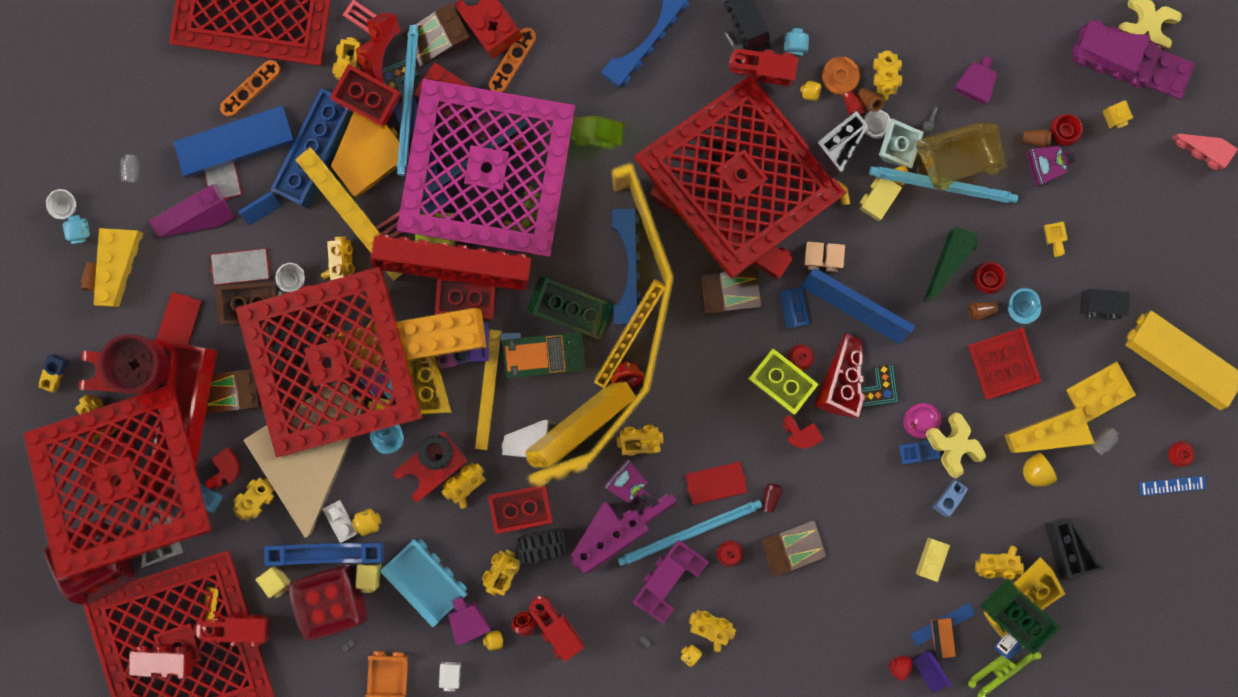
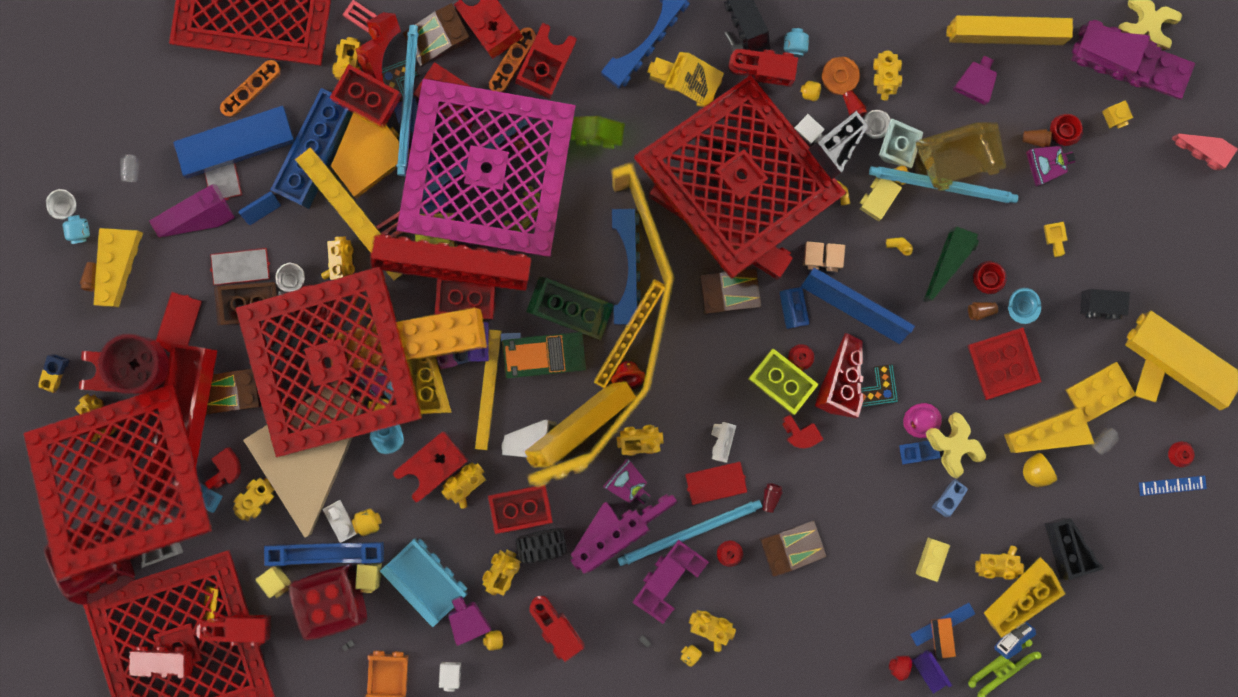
black tyre [417,435,453,470] -> none
red cone [511,611,537,637] -> none
dark orange cone [858,88,884,112] -> none
dark grey hand [922,107,938,132] -> none
dark green slope [980,578,1061,655] -> none
none -> red brick [516,23,577,99]
none -> yellow brick [648,57,674,85]
none -> yellow panel [664,52,724,107]
none -> white hinge [711,422,736,463]
none -> white brick [794,114,825,146]
none -> yellow arm [886,237,913,256]
none -> yellow brick [947,15,1073,45]
none -> yellow slope [1135,359,1165,402]

